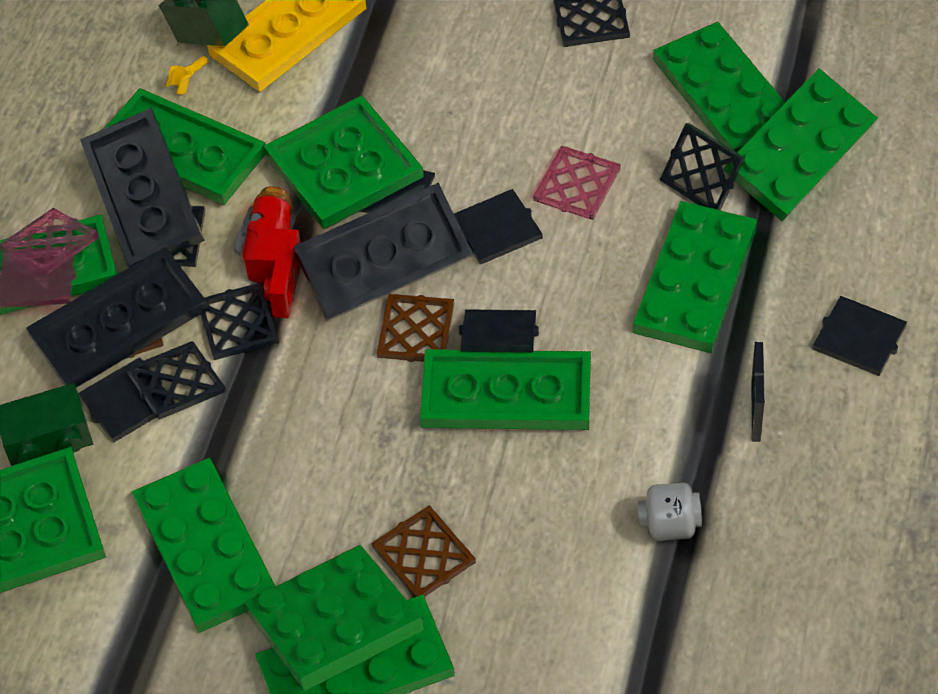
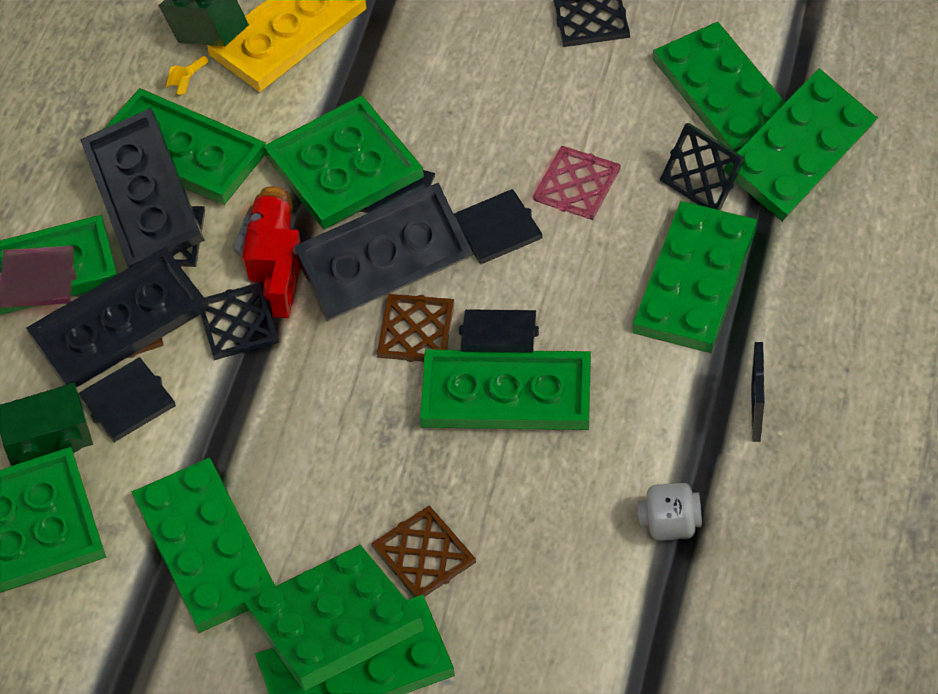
clear pink window [0,208,99,276] -> none
black window [127,341,225,420] -> none
black piece [812,296,907,376] -> none

